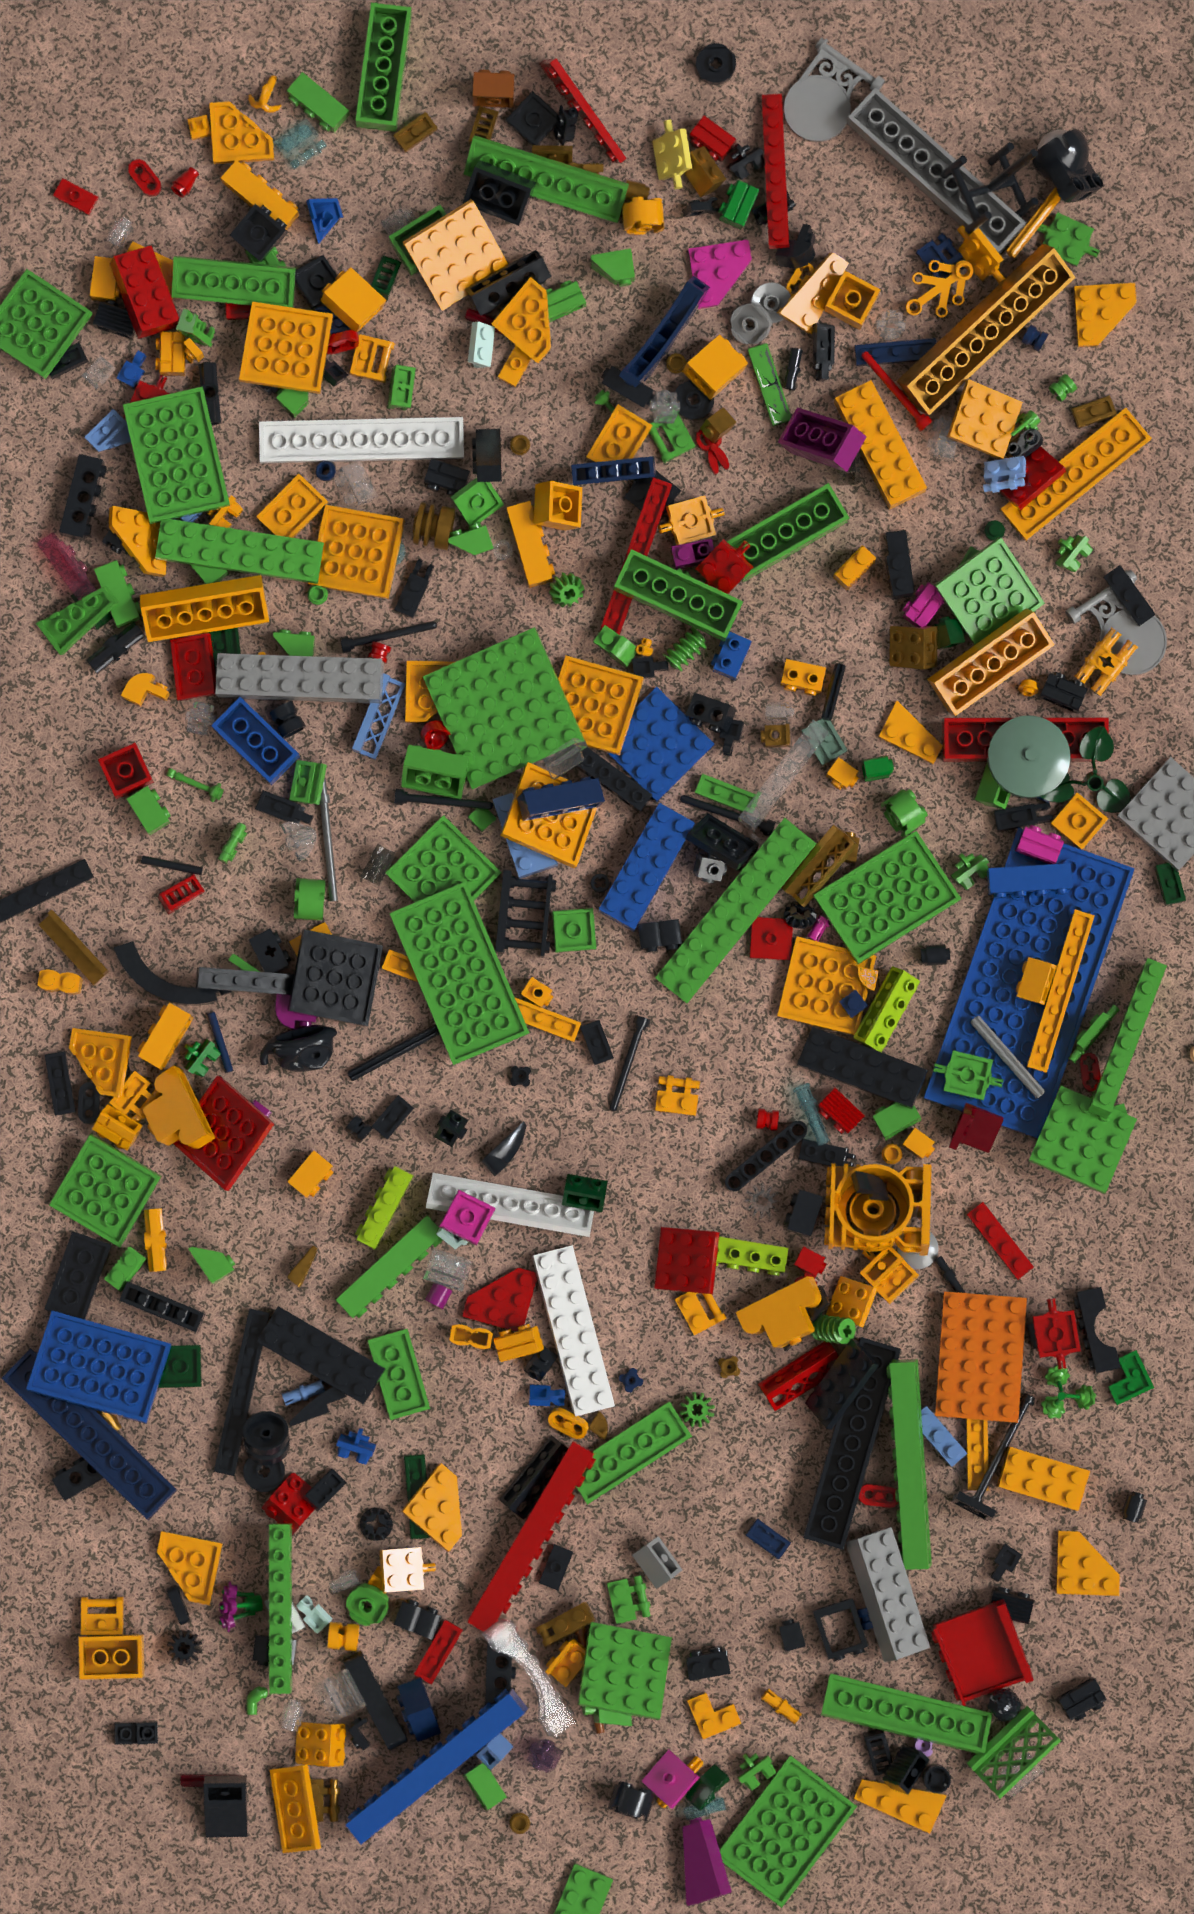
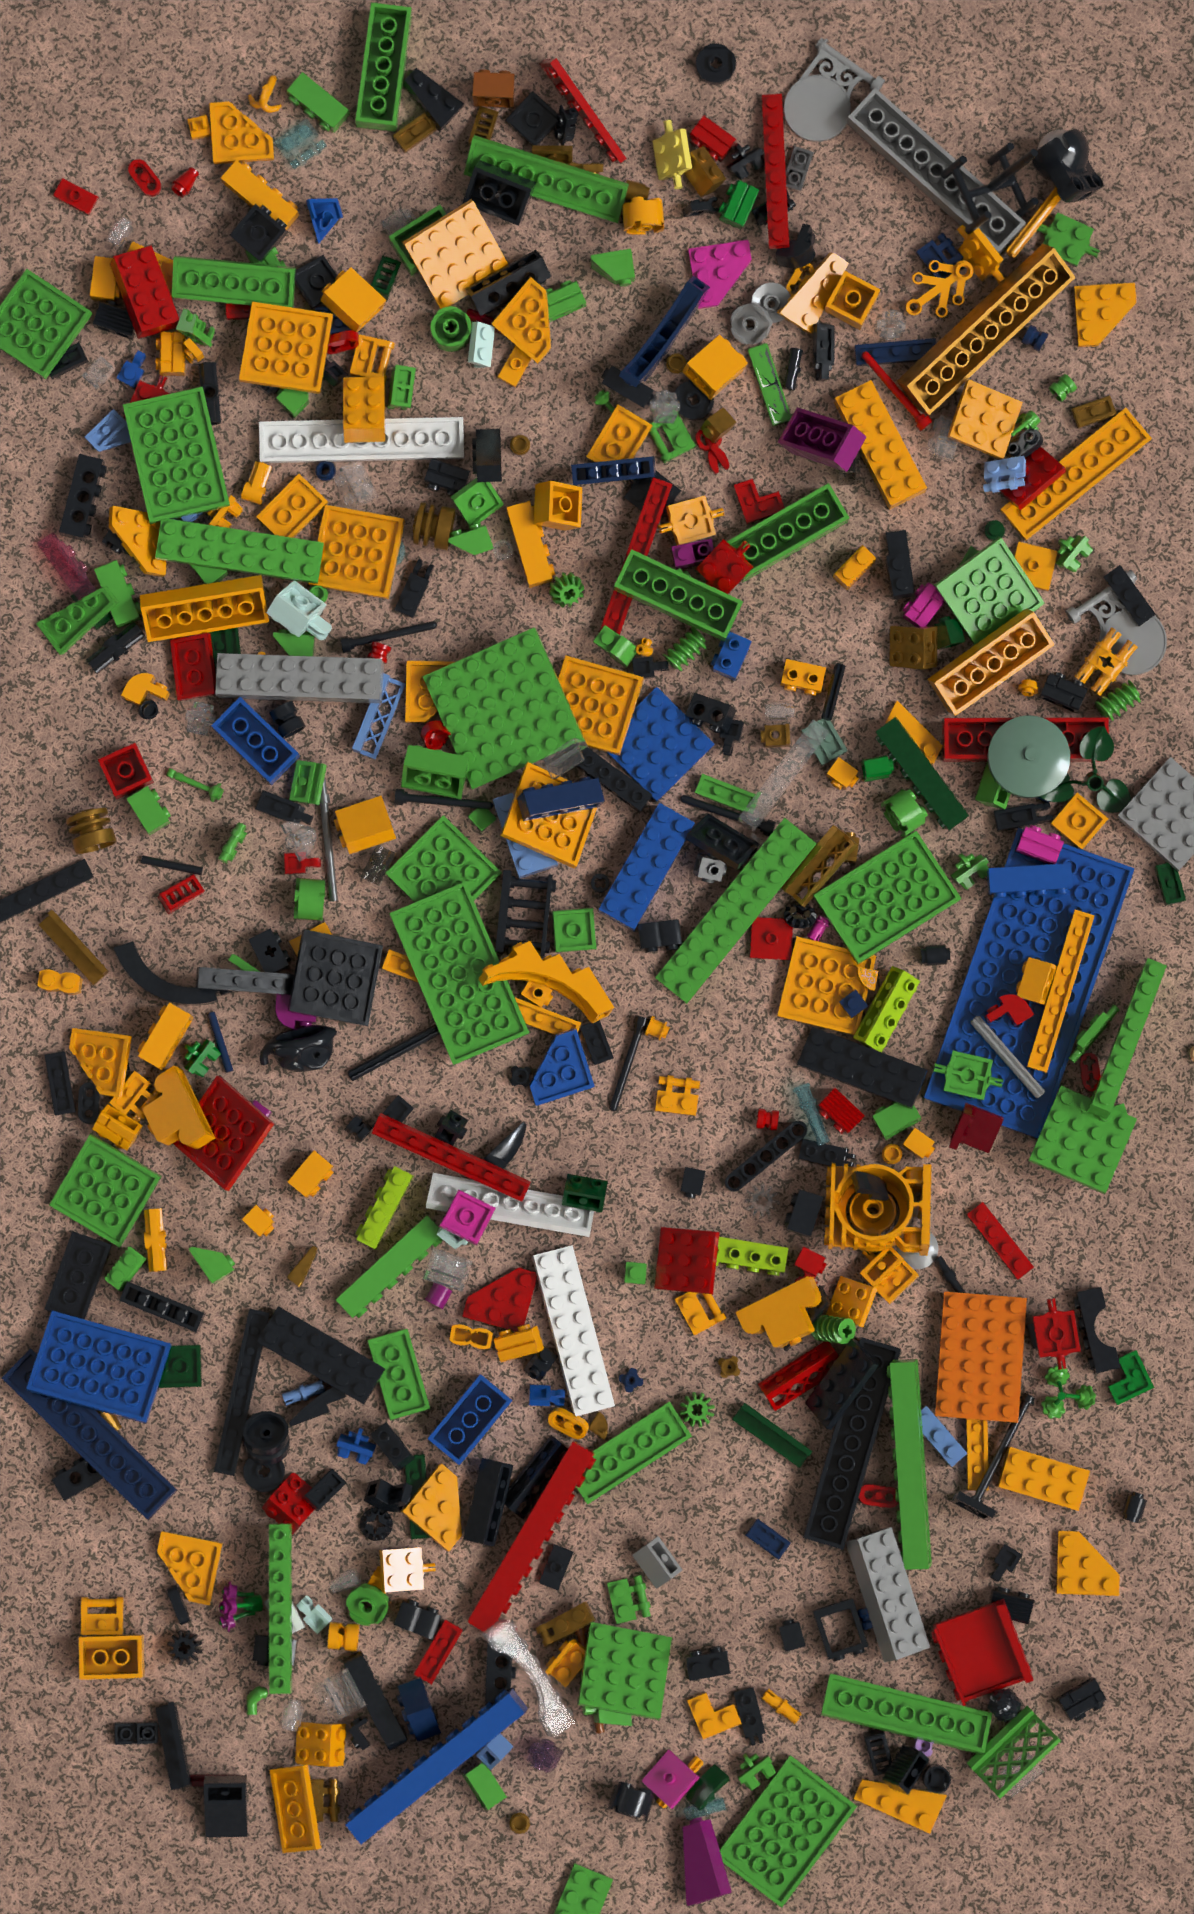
none -> pearl gold wheel [66,808,117,854]
none -> black plate [138,699,158,720]
none -> black fence [155,1702,192,1791]
none -> light orange piece [241,461,272,505]
none -> light orange brick [242,1205,275,1237]
none -> light aqua brick [266,580,332,640]
none -> red plate [284,852,321,875]
none -> light orange brick [334,795,396,854]
none -> light orange brick [343,377,385,443]
none -> black brick [363,1479,413,1512]
none -> black brick [370,1422,415,1471]
none -> red plate [372,1113,531,1202]
none -> black wing [403,68,464,133]
none -> blue brick [427,1374,513,1465]
none -> bright green brick [431,306,472,352]
none -> black brick [463,1458,514,1547]
none -> light orange arch [478,941,614,1024]
none -> blue plate [529,1028,595,1106]
none -> bright green brick [624,1262,647,1285]
none -> light orange brick [645,1016,670,1041]
none -> black brick [680,1167,706,1199]
none -> dark green fence [732,1403,813,1468]
none -> red plate [733,479,785,524]
none -> black hinge [733,1687,766,1746]
none -> flat silver slope [786,146,814,191]
none -> dark green brick [875,716,969,831]
none -> red brick [985,994,1034,1027]
none -> light orange plate [1015,542,1058,591]
none -> bright green piece [1095,680,1141,721]

